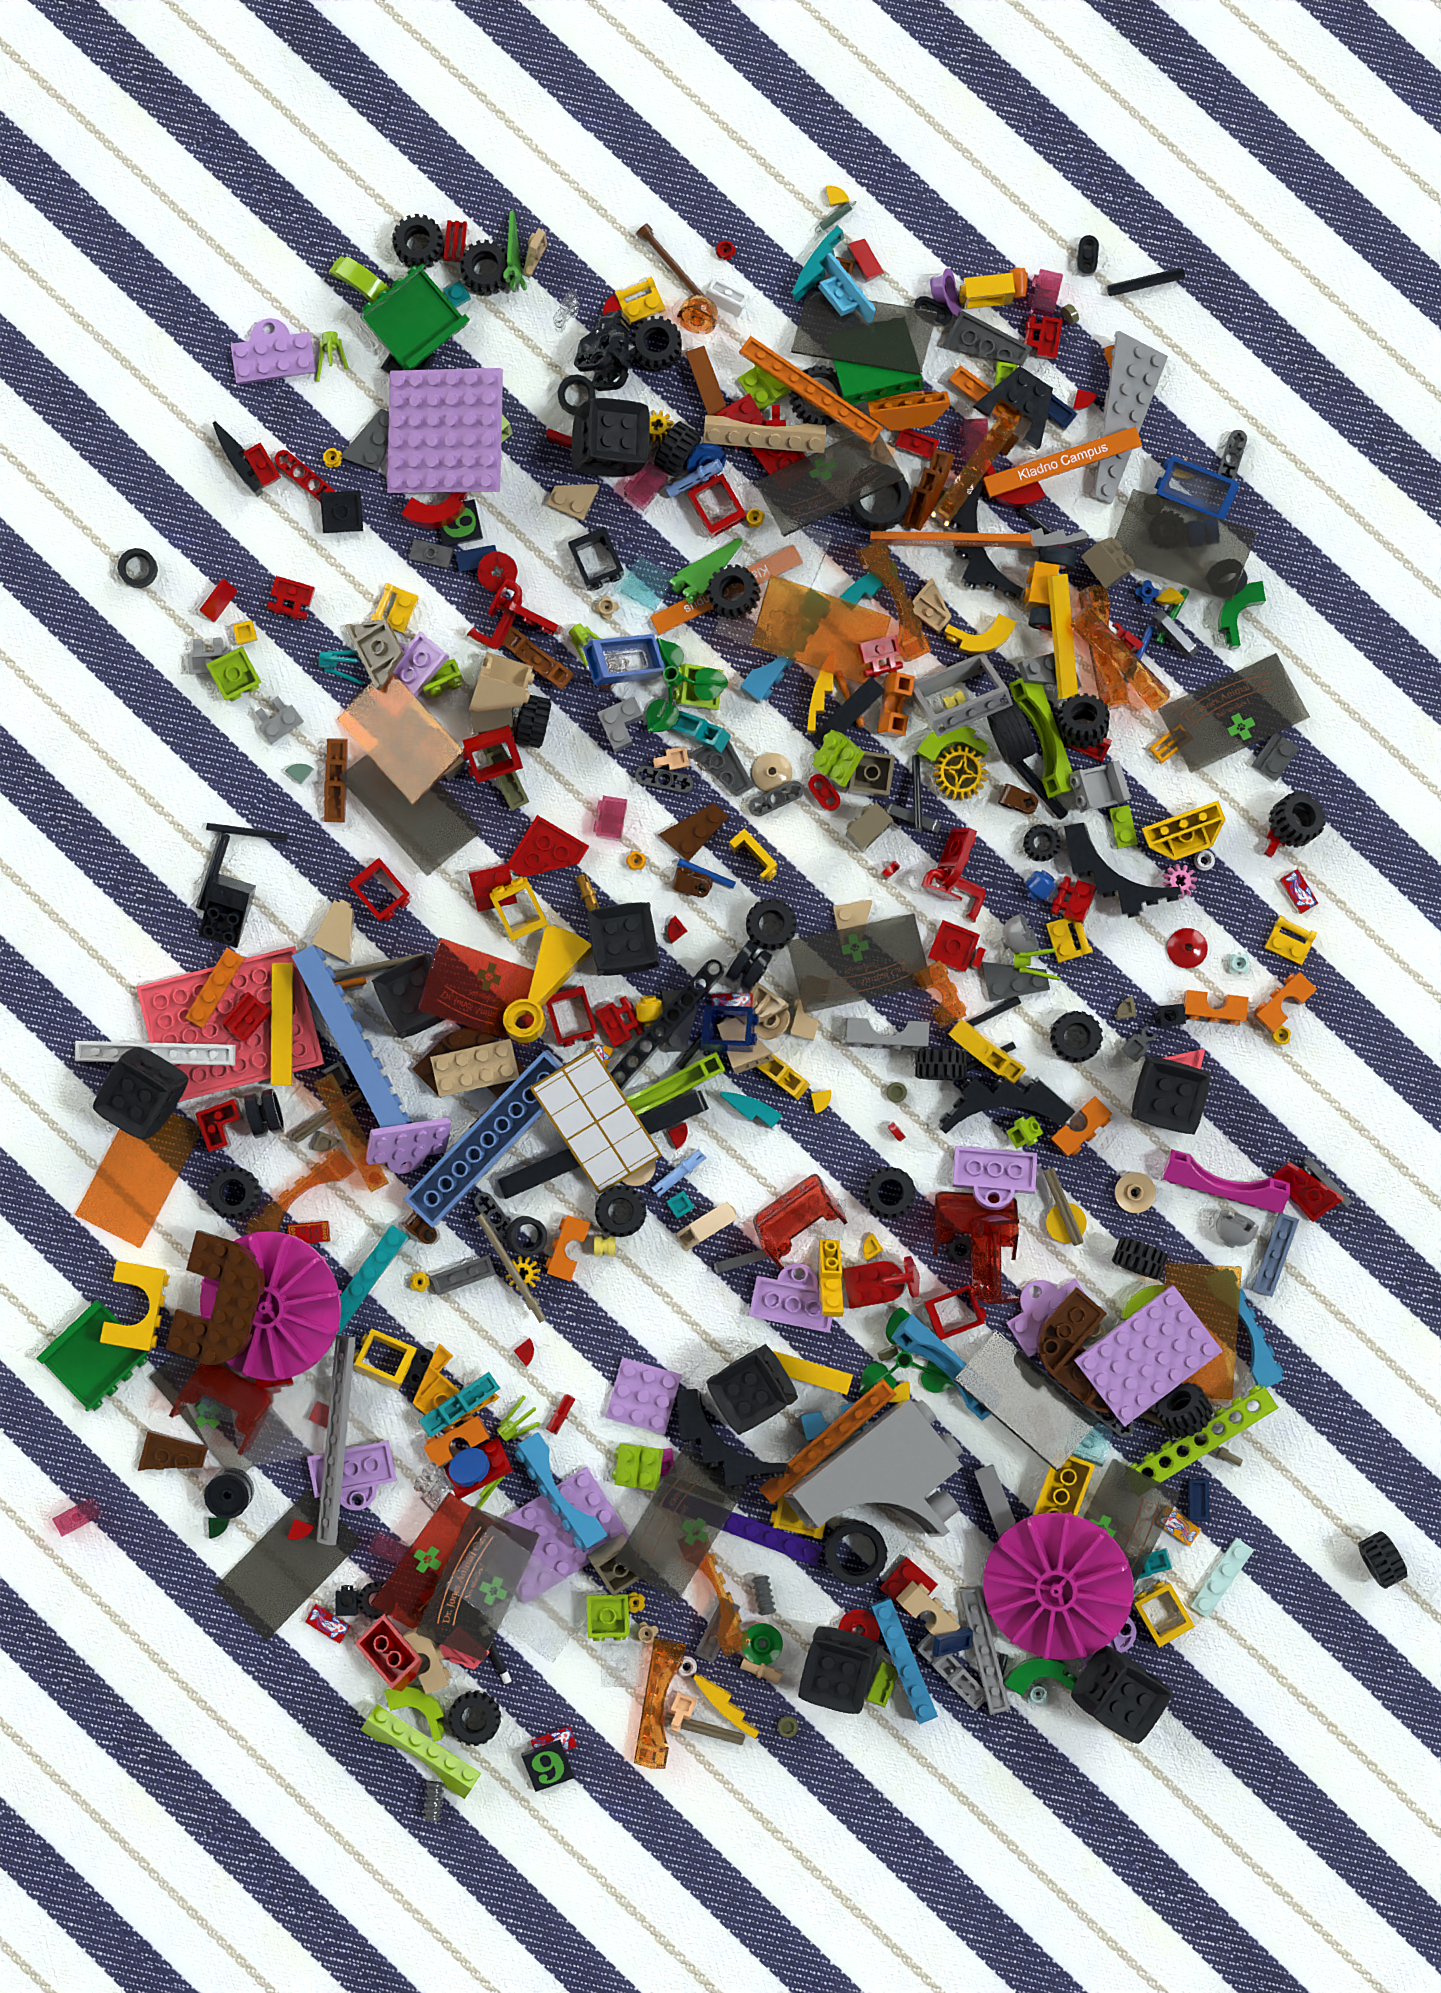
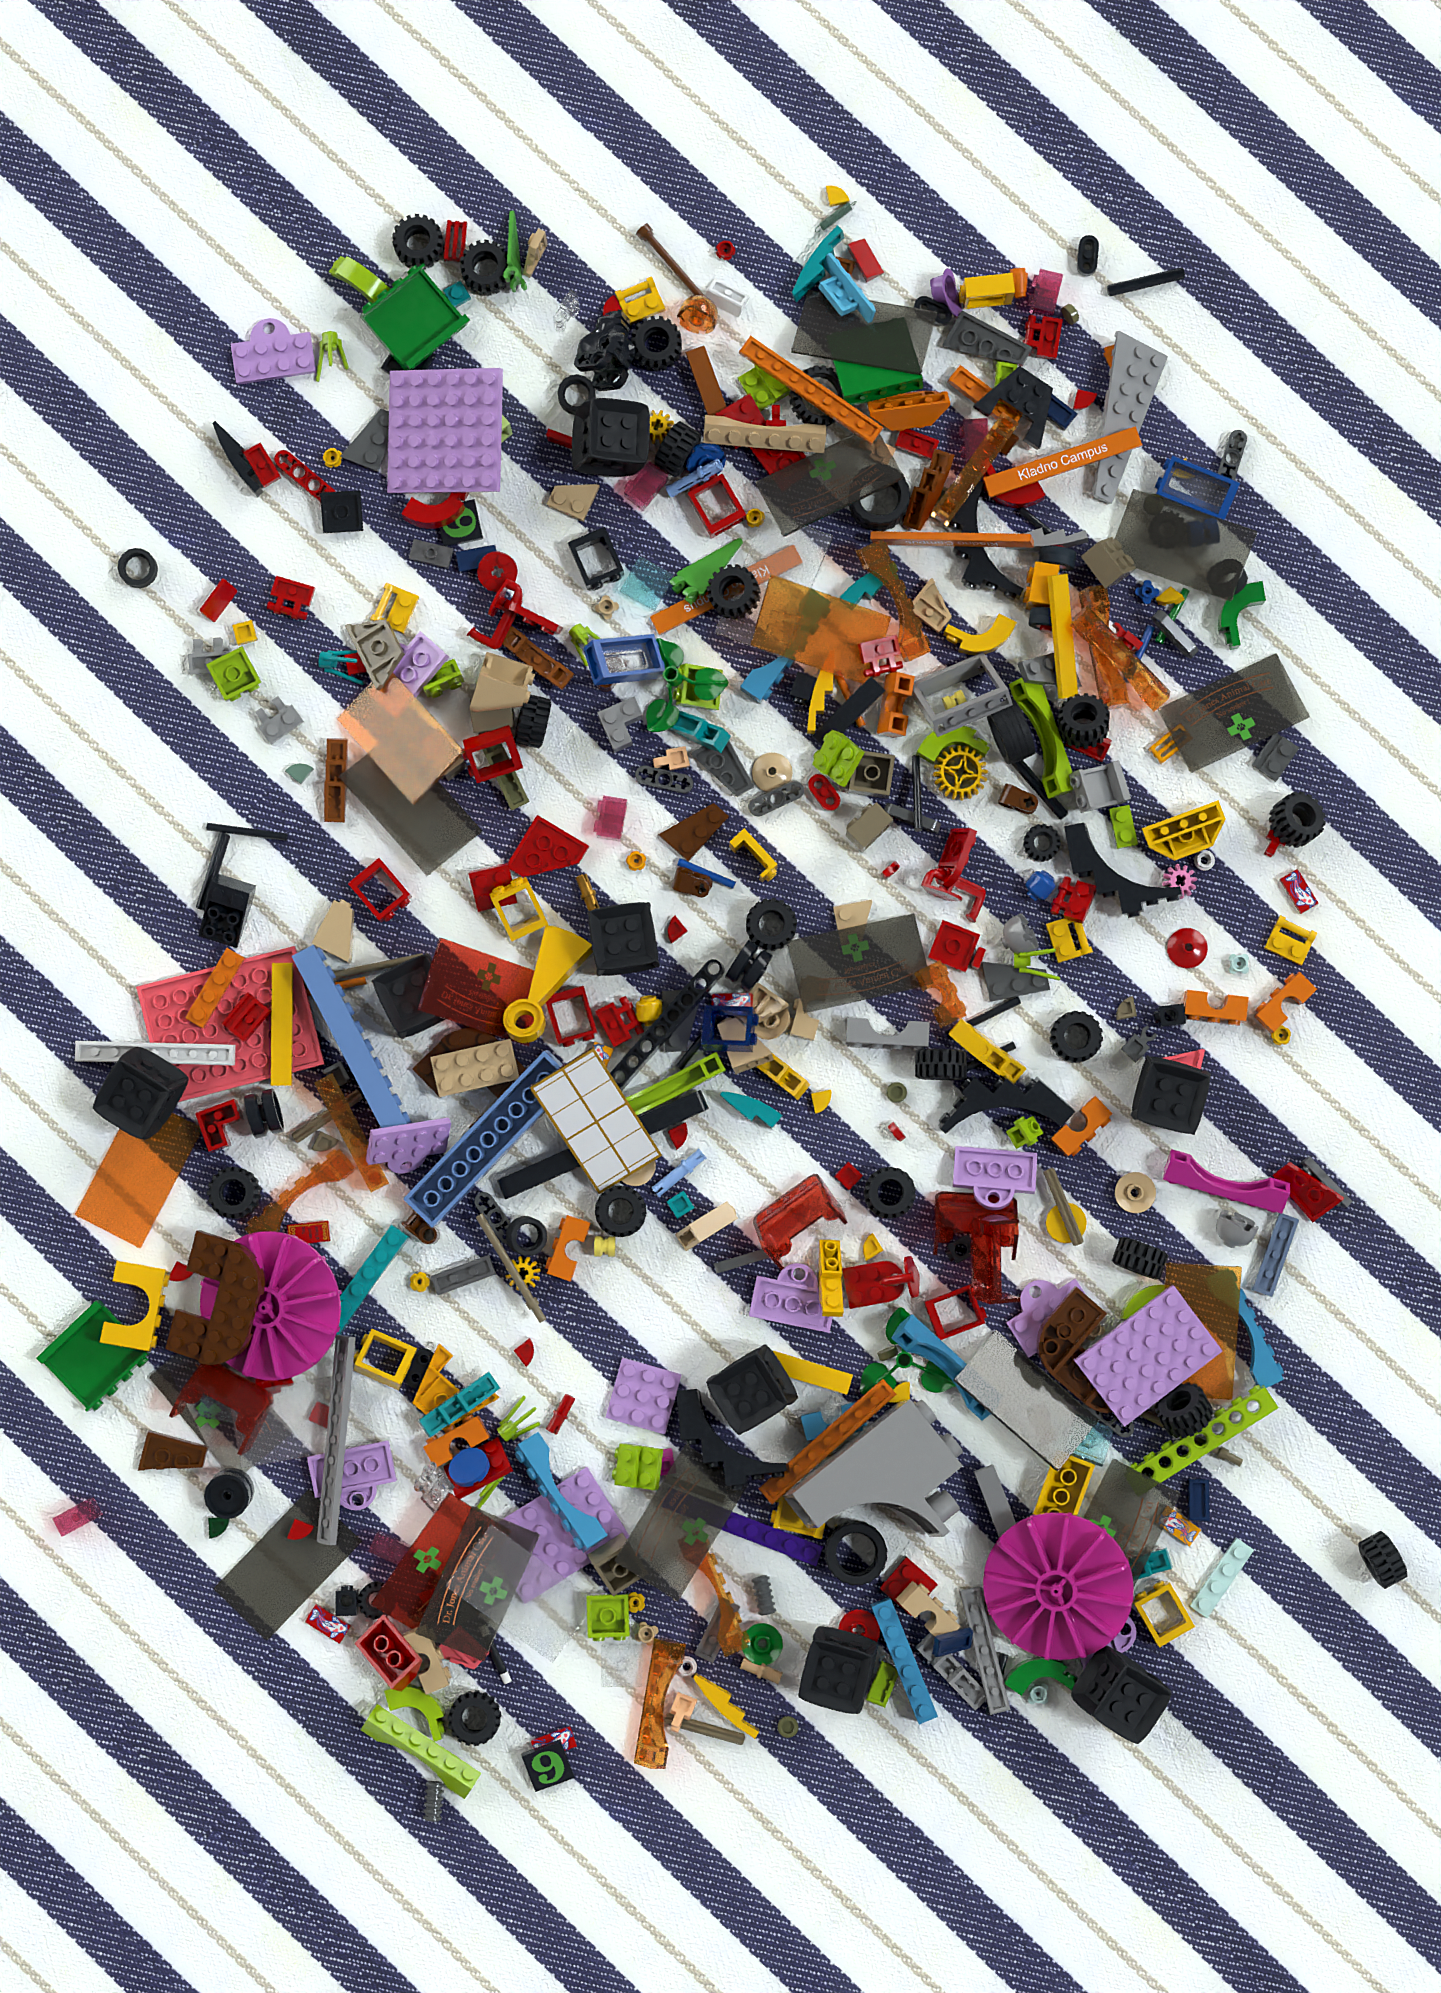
none -> red tile [169,1261,194,1282]
none -> red tile [345,652,367,676]
none -> black brick [790,672,817,705]
none -> red tile [834,1162,863,1191]

